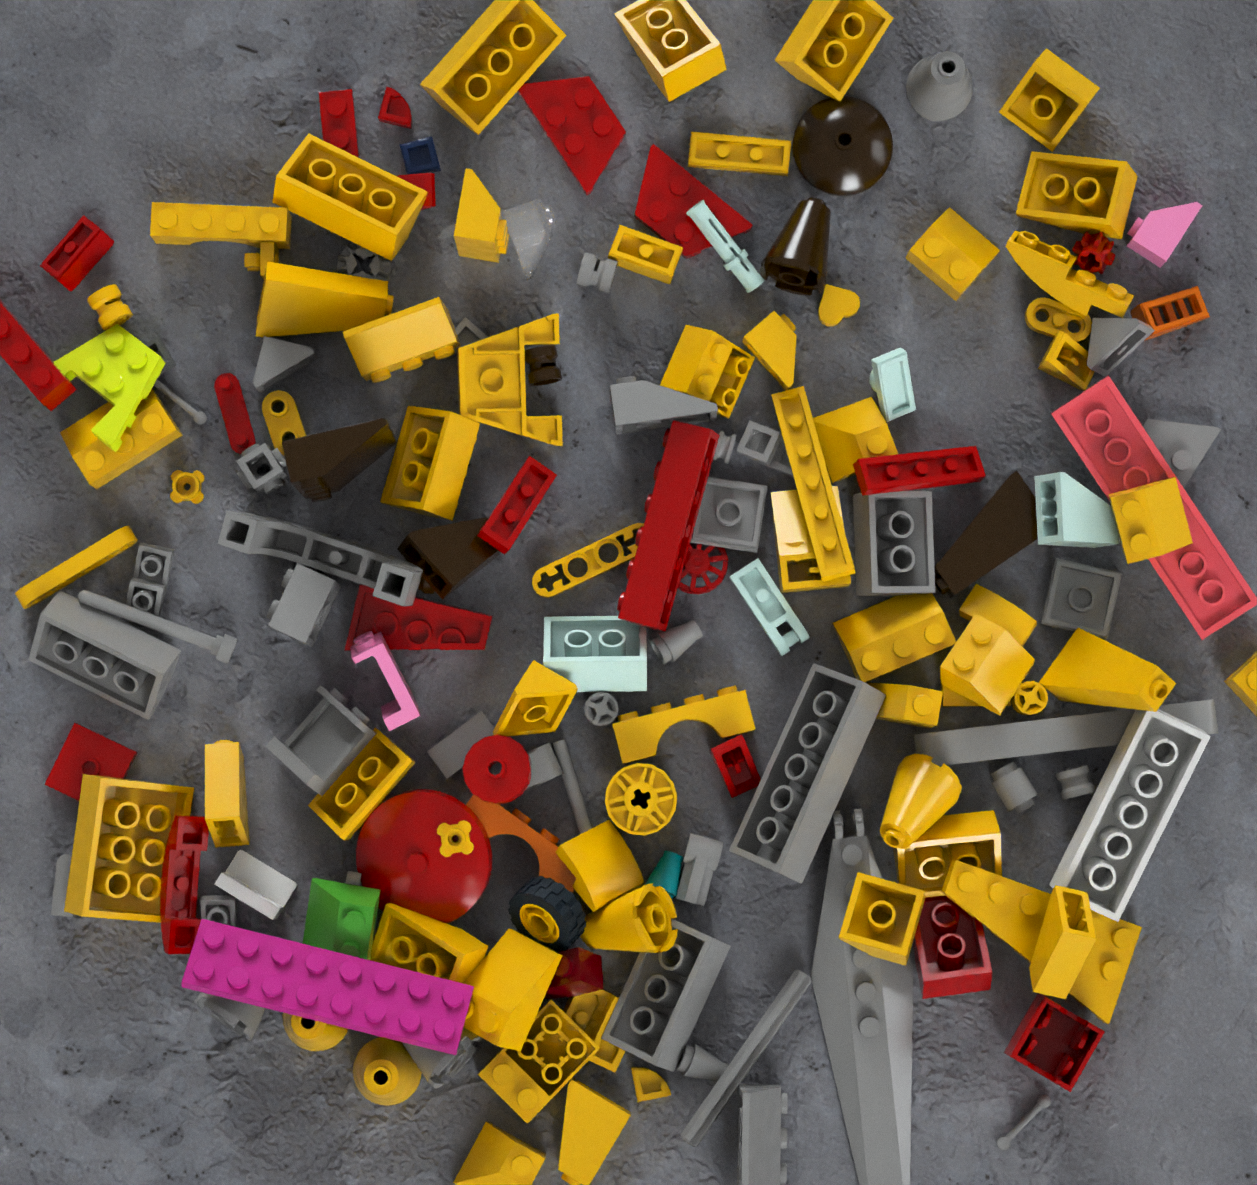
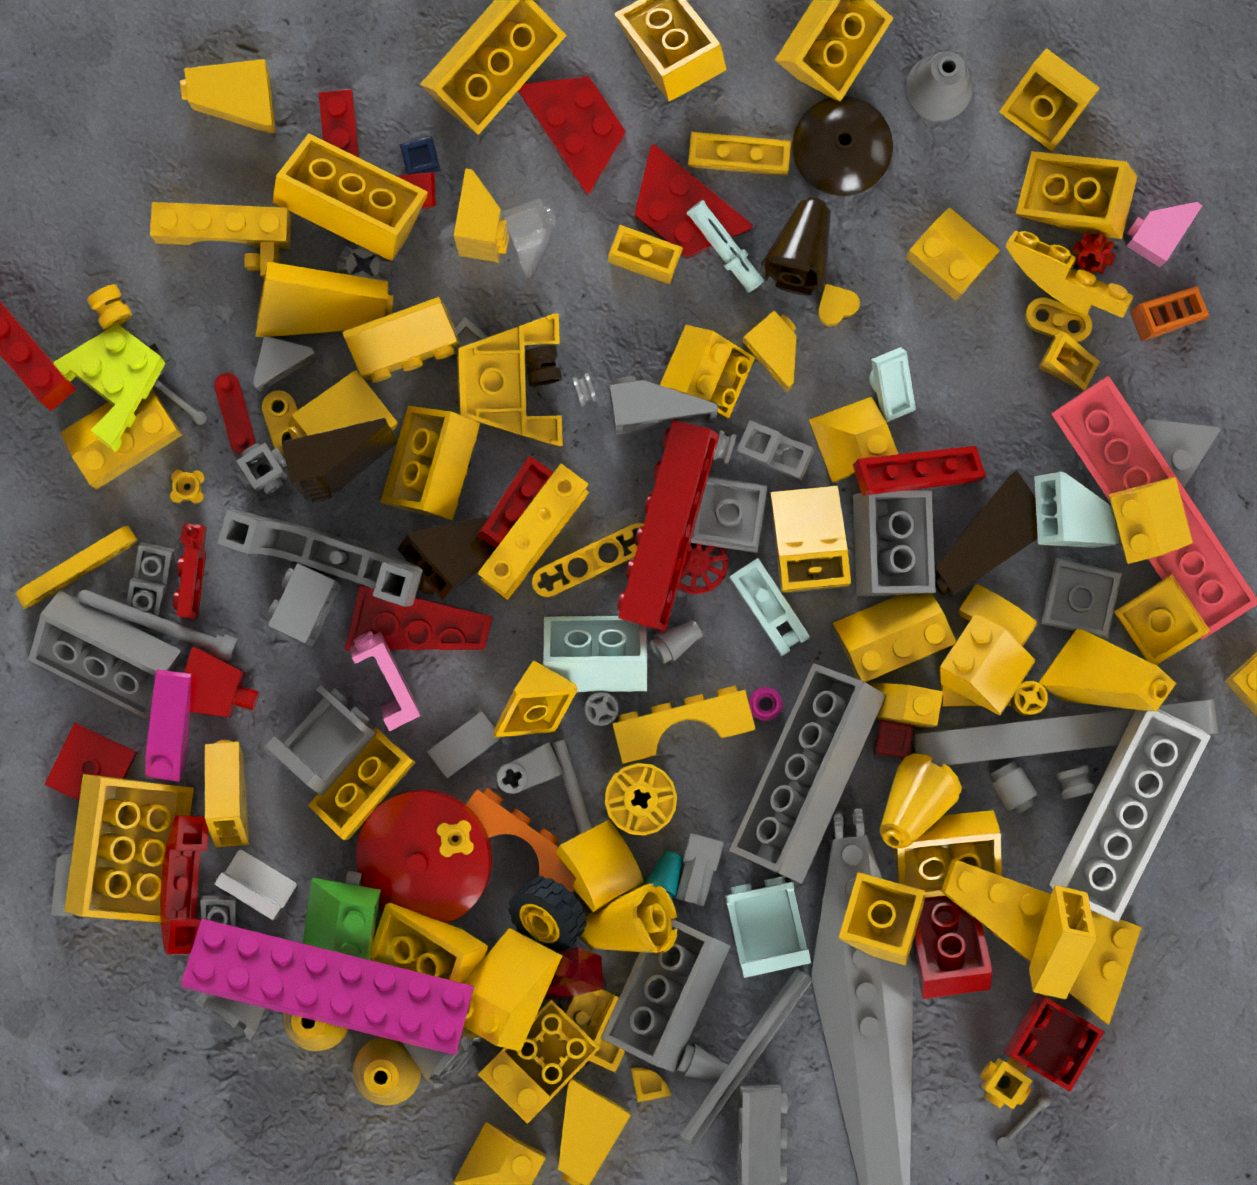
red slope [40,215,114,292] -> none
red tile [378,86,412,129] -> none
red plate [463,735,532,804] -> none
light grey wheel [576,252,618,294] -> none
red slope [709,734,761,798] -> none
yellow plate [771,386,856,582] -> none
light grey slope [1087,318,1155,377] -> none
none -> dark pink slope [145,669,191,782]
none -> red hinge [173,524,207,620]
none -> yellow slope [180,59,276,134]
none -> red torso [184,647,260,718]
none -> yellow slope [288,370,398,439]
none -> yellow fence [477,463,590,601]
none -> light grey bush [572,373,597,407]
none -> light aqua panel [725,876,811,978]
none -> dark pink plate [749,687,783,721]
none -> red tile [874,720,914,759]
none -> yellow brick [979,1057,1033,1110]
none -> yellow plate [1114,574,1210,665]

